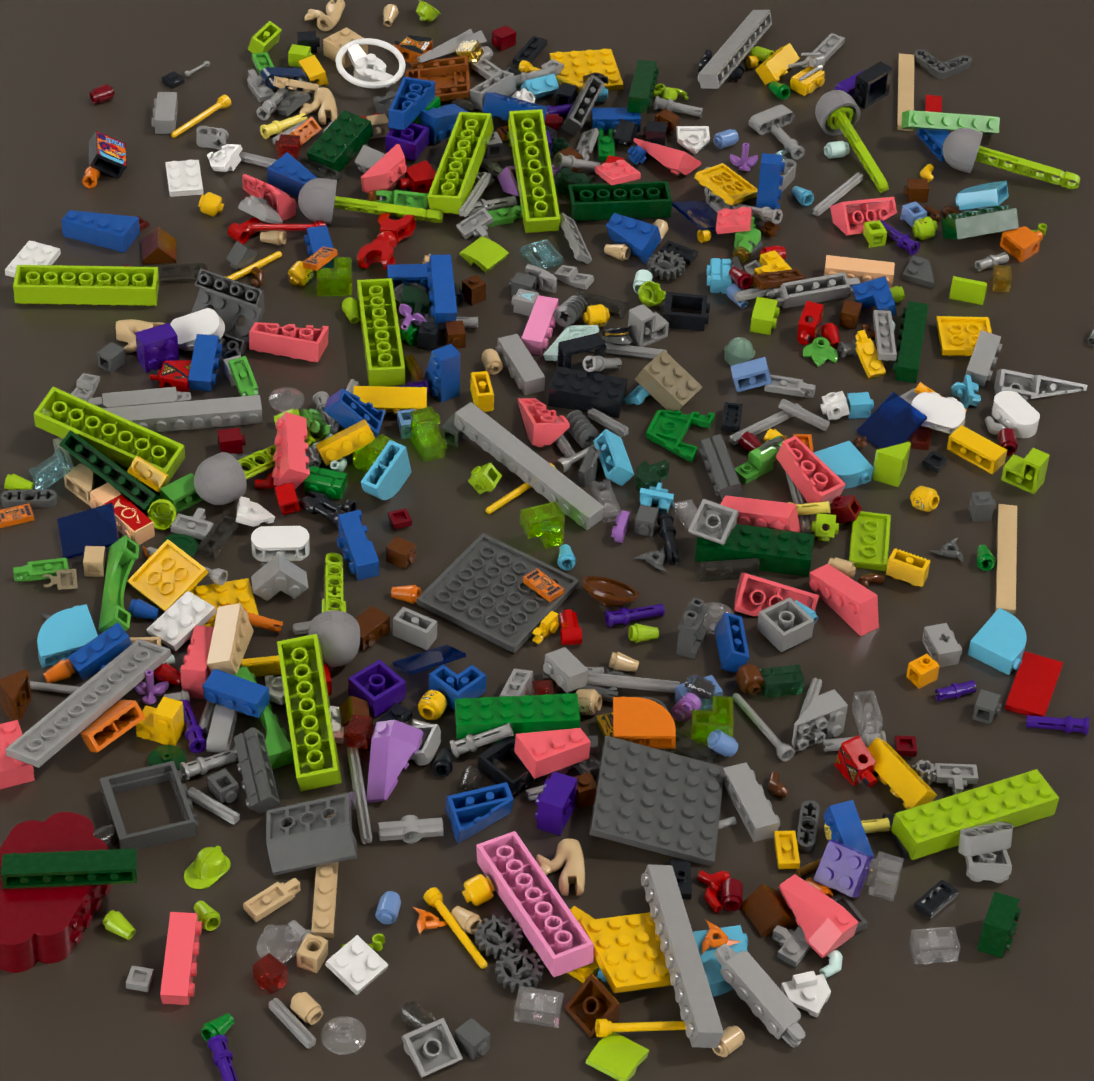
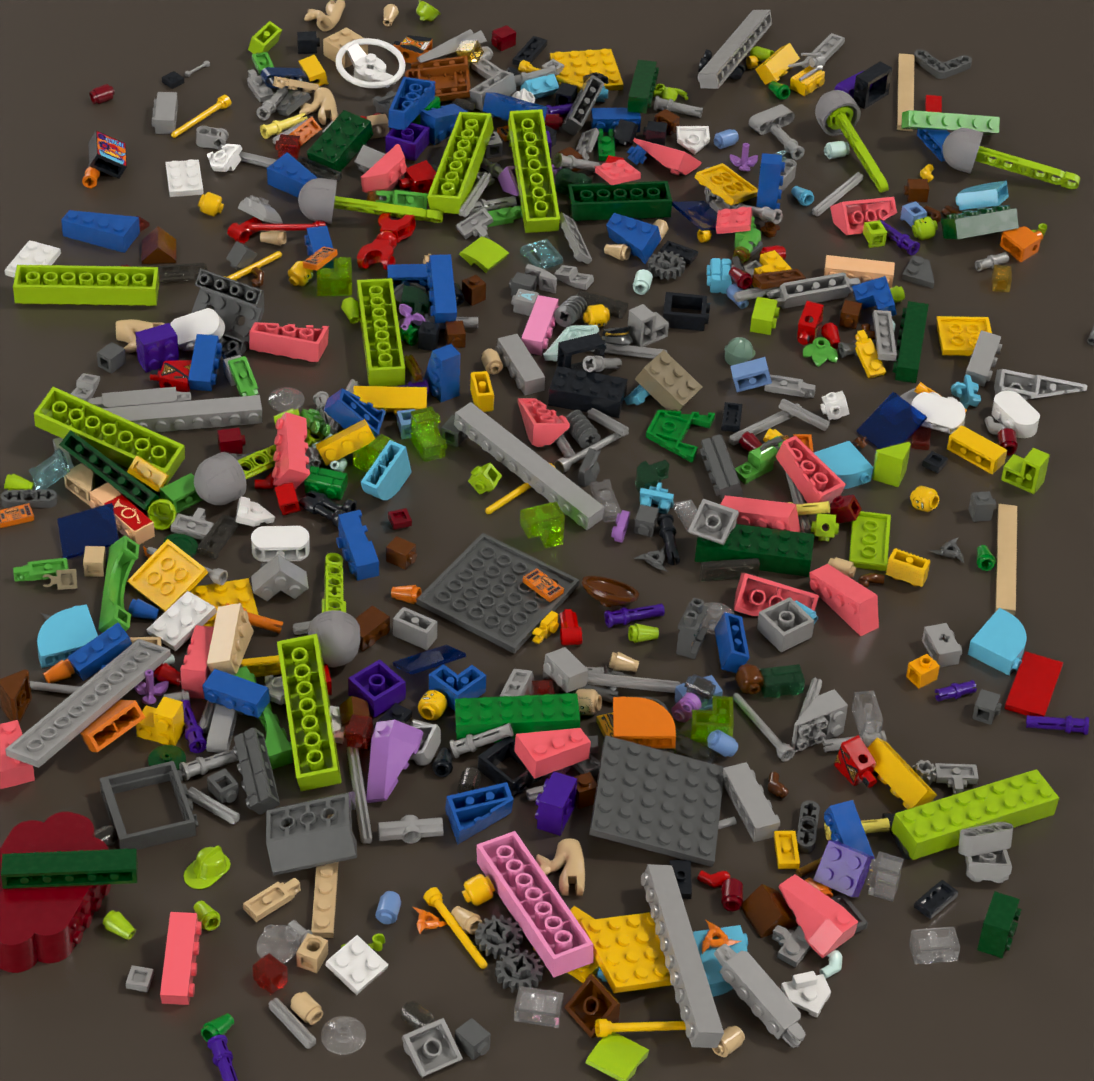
coral wedge [242,174,297,221] -> none
lime brick [288,44,313,68] -> none
clear green gear [551,137,569,156] -> none
medium azure cone [557,544,576,571] -> none
medium azure brick [593,429,635,486] -> none
lime hair [638,281,666,307] -> none
red arm [704,881,723,913] -> none
medium azure brick [846,392,874,419] -> none
dark red plate [894,736,917,757] -> none
lime slope [949,276,987,305] -> none

